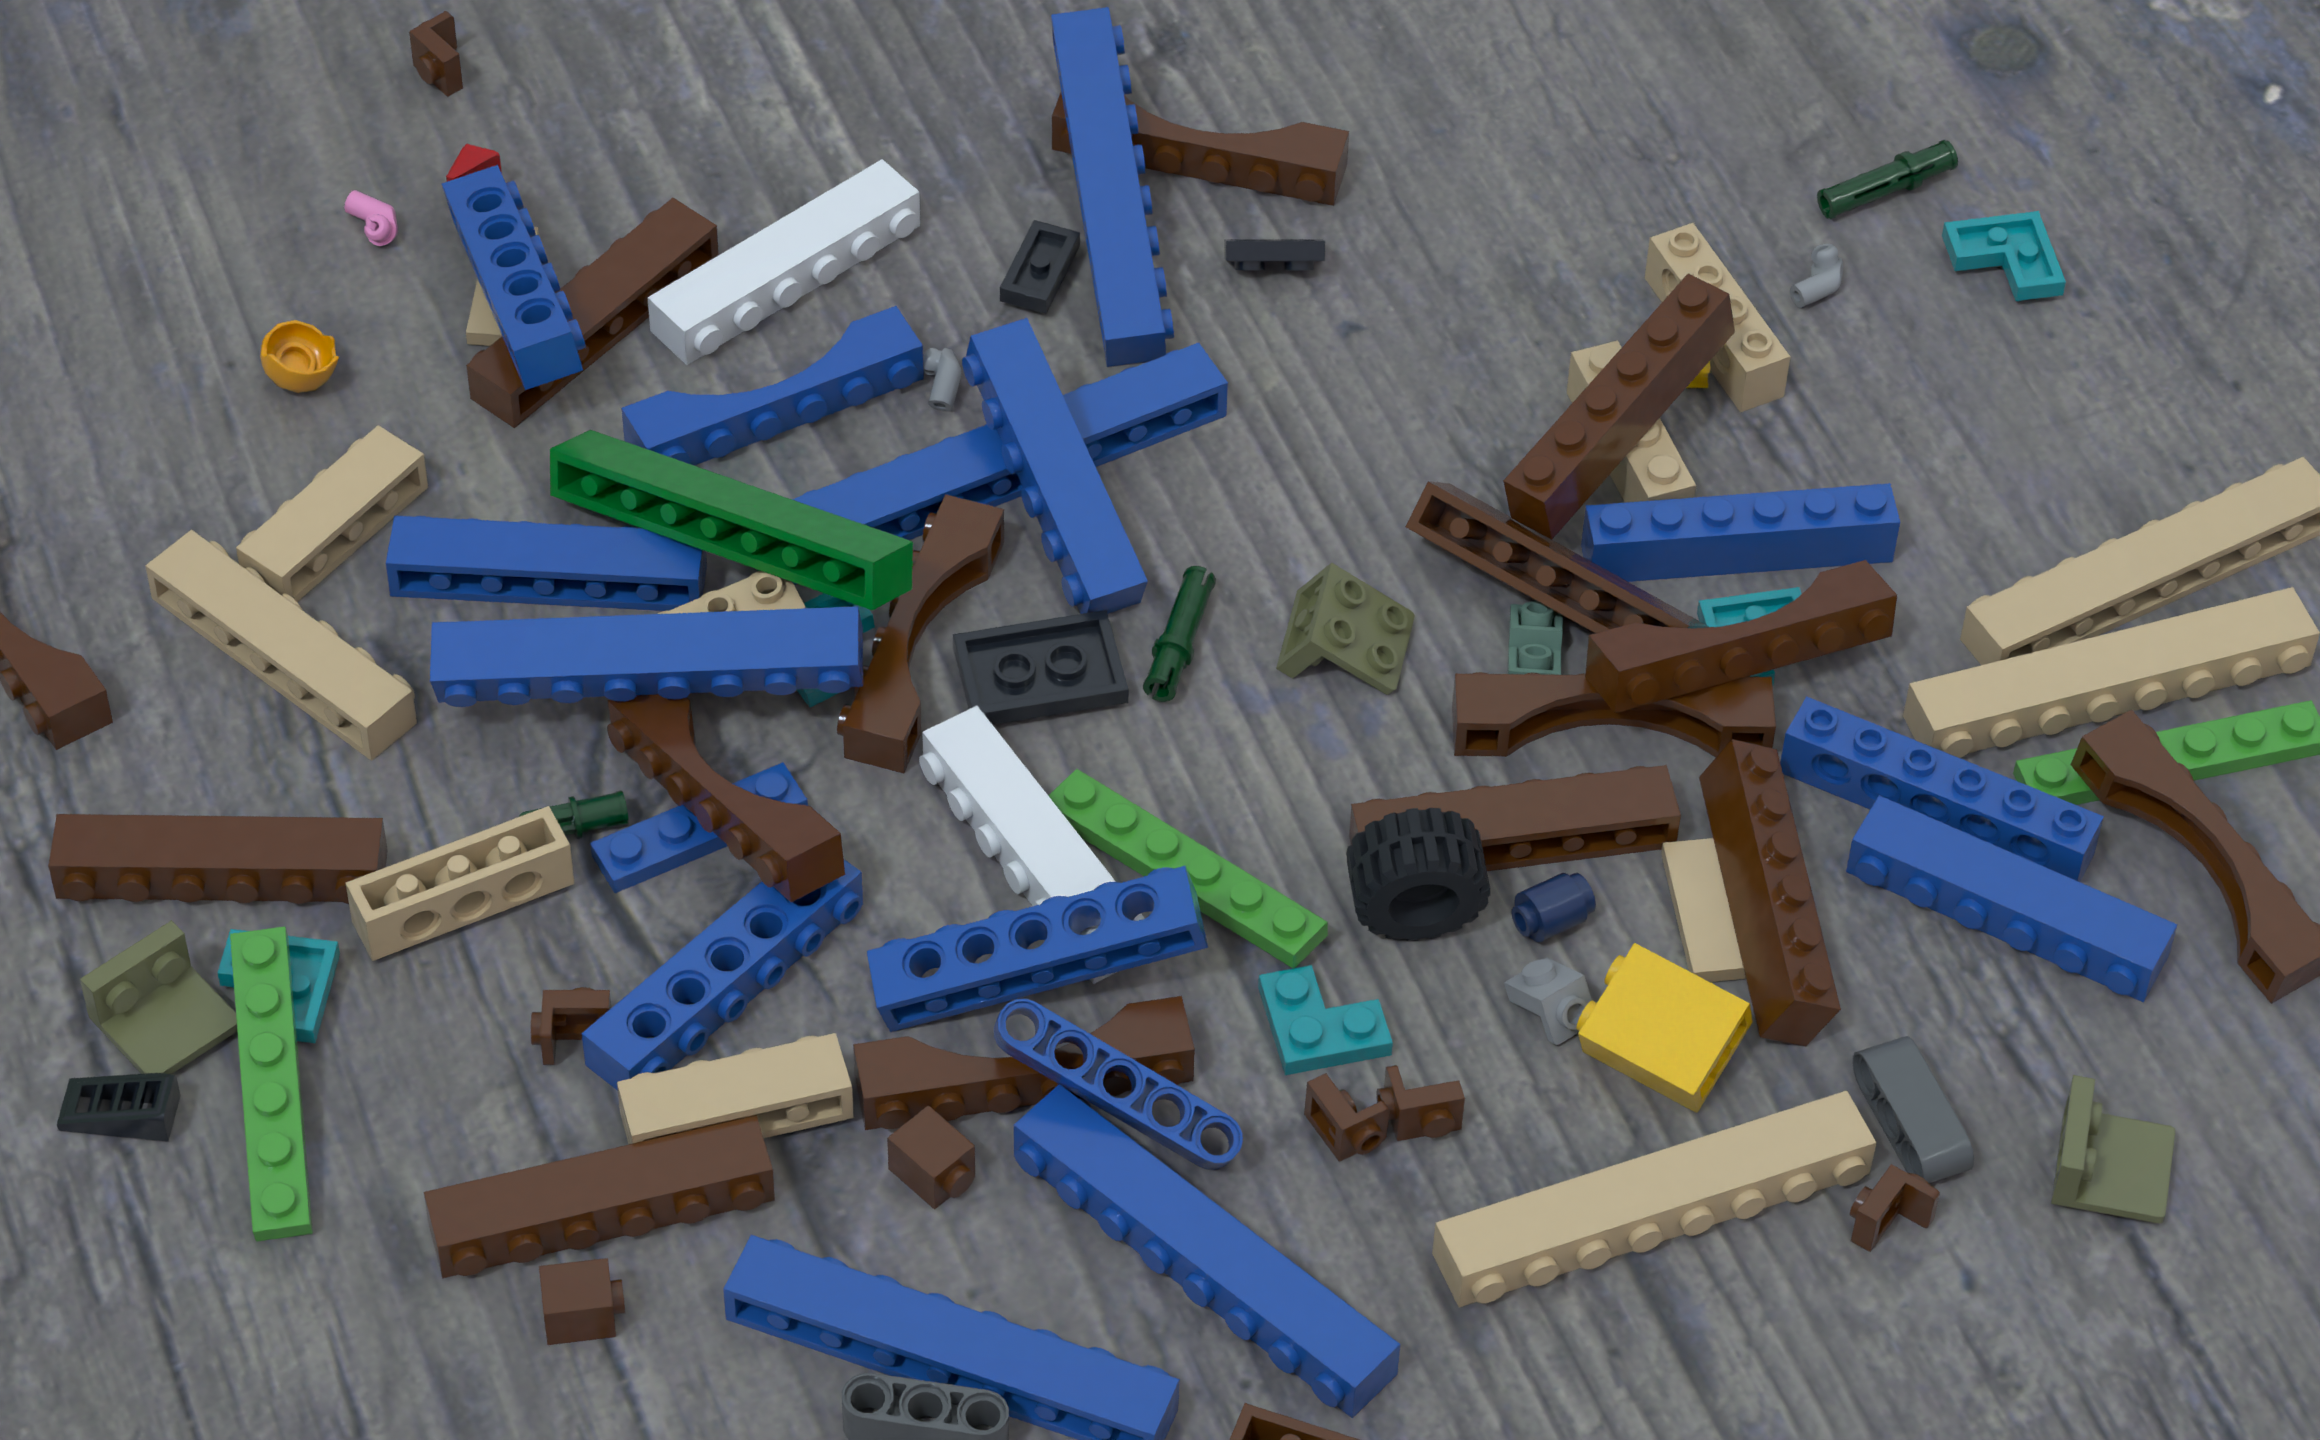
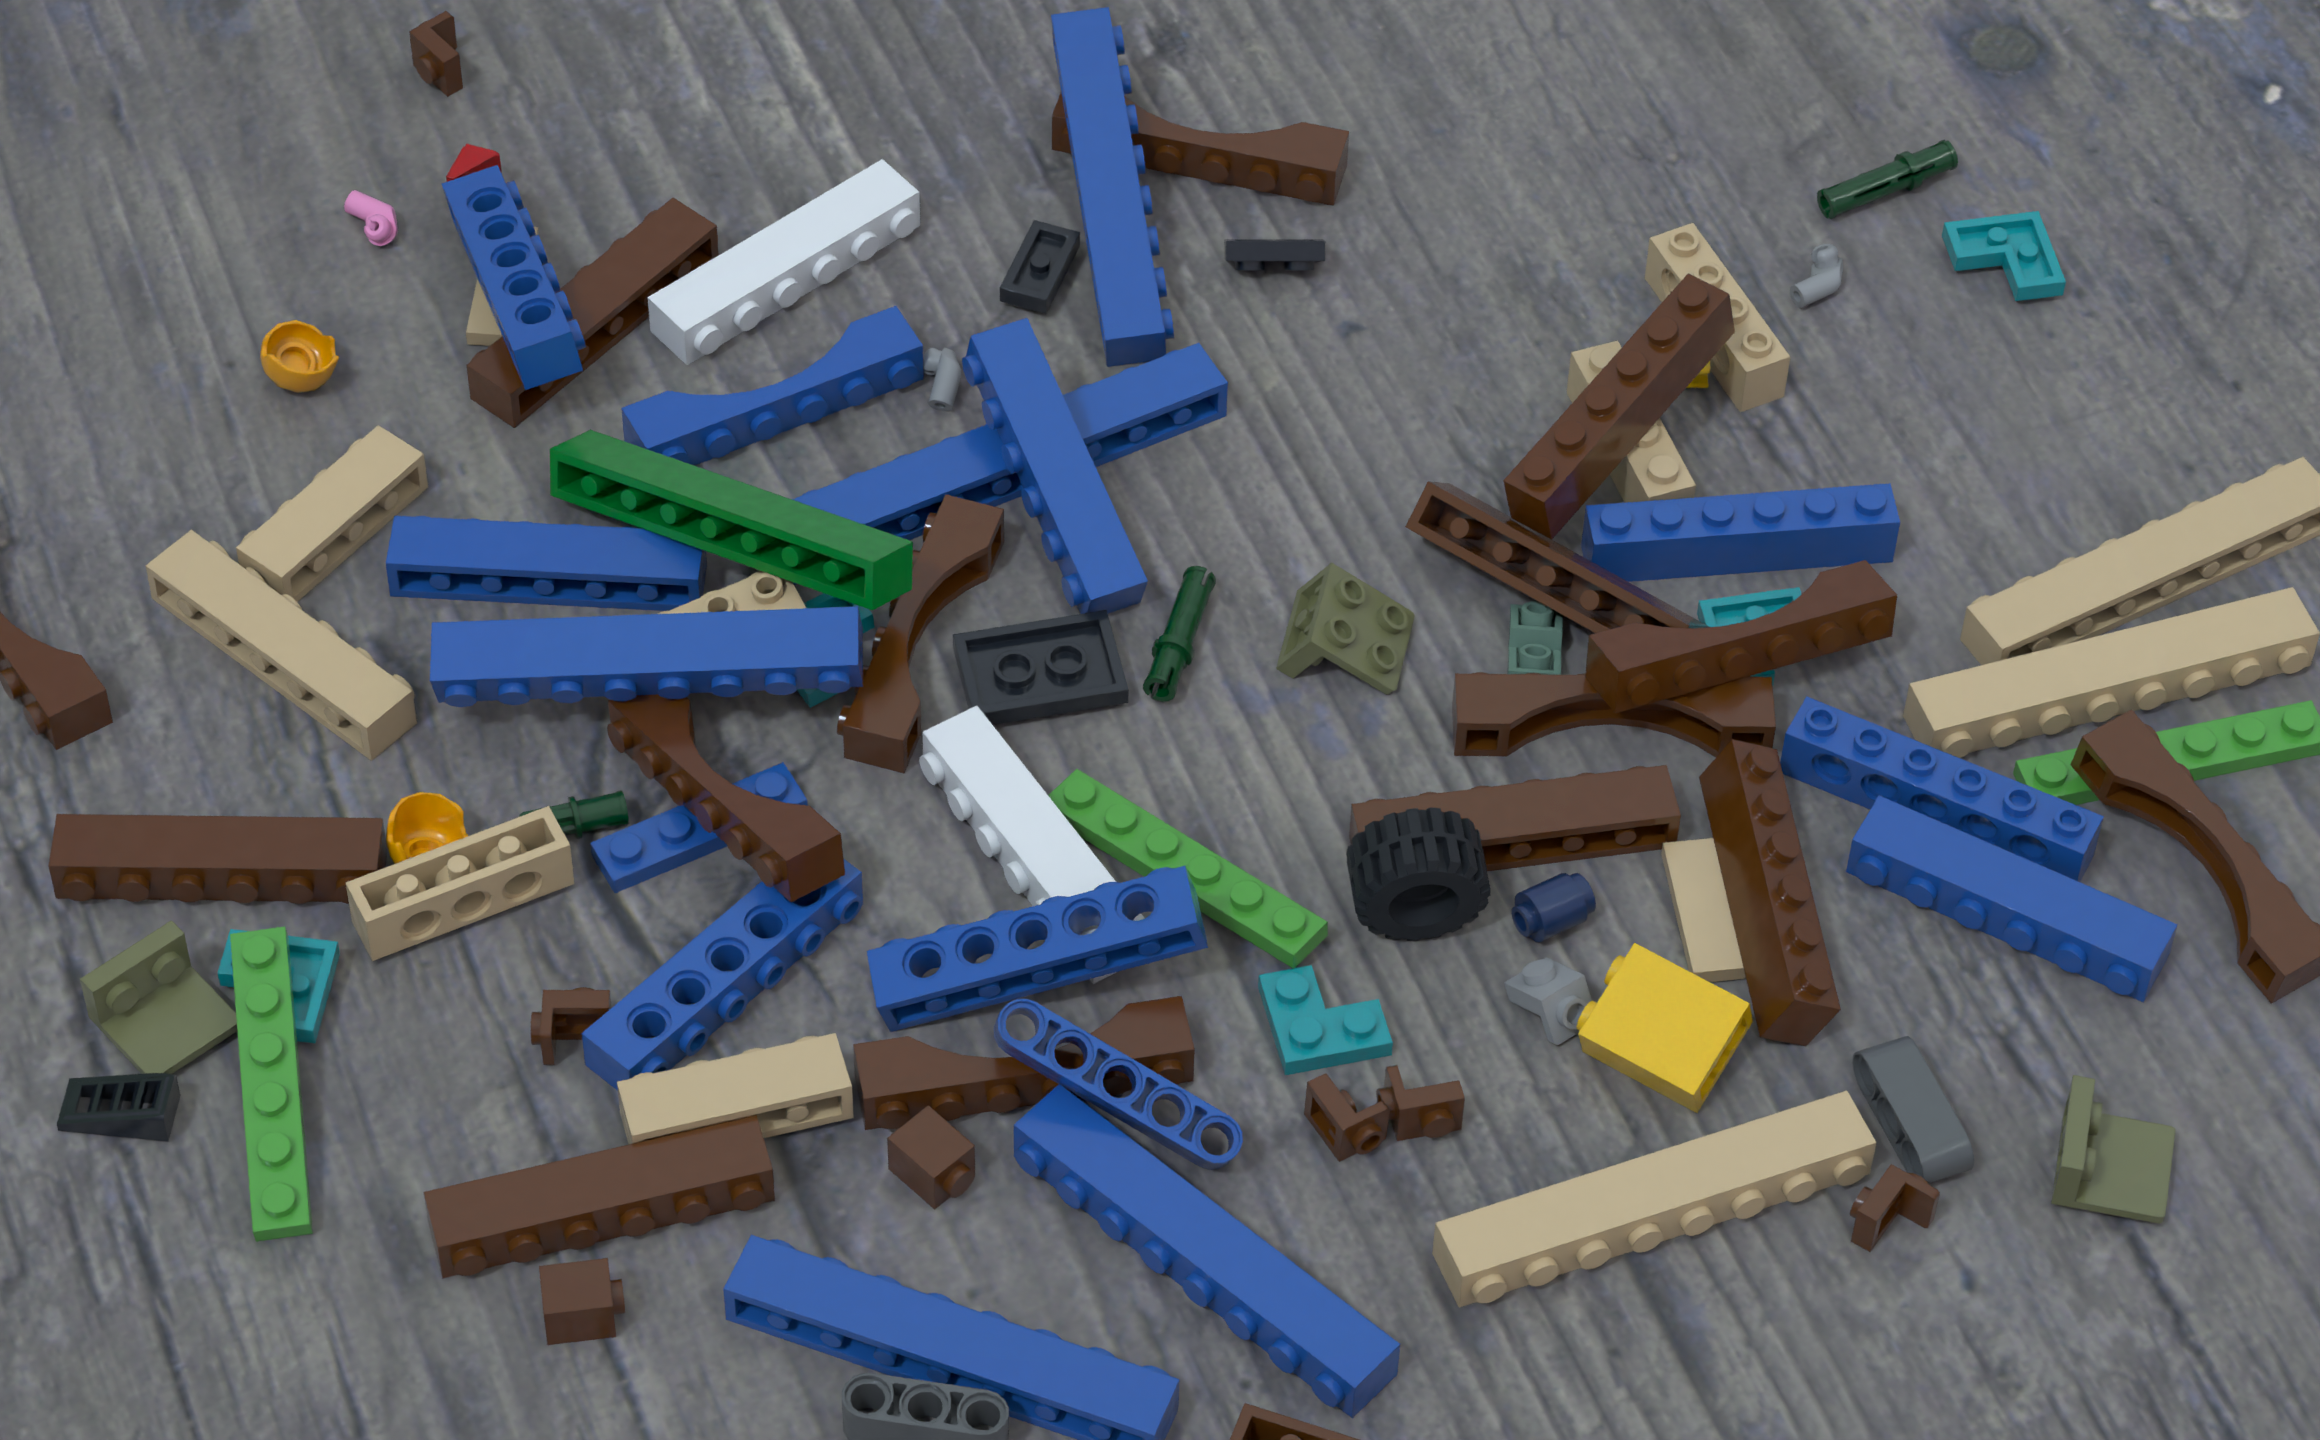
none -> light orange hair [386,792,468,864]

